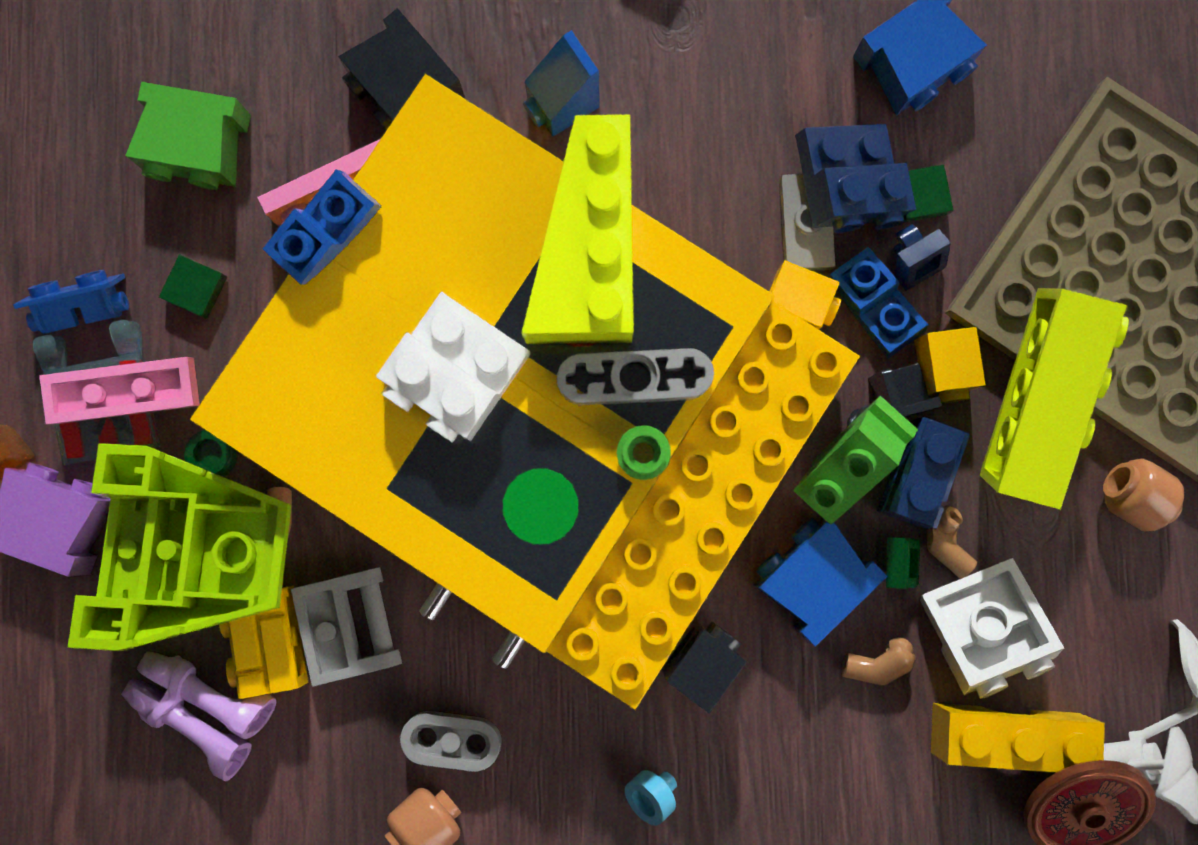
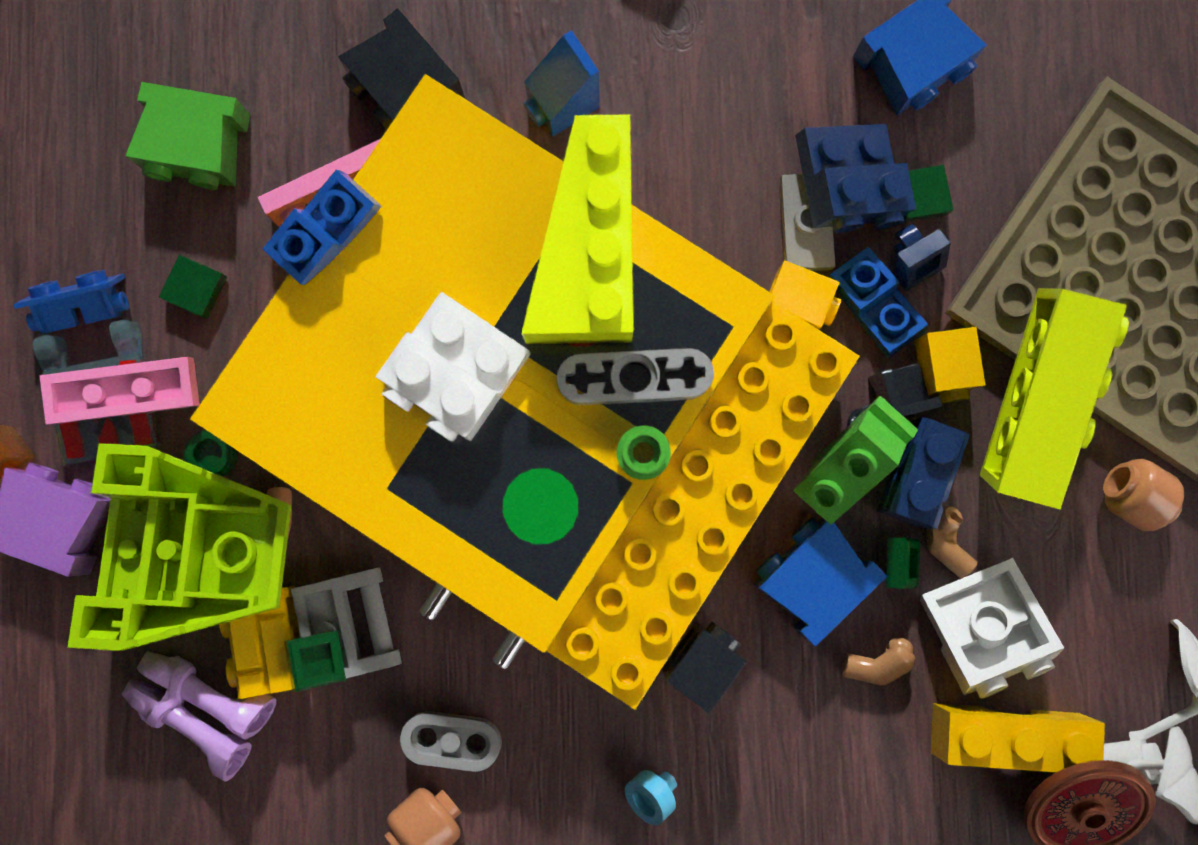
none -> dark green tile [284,630,346,692]

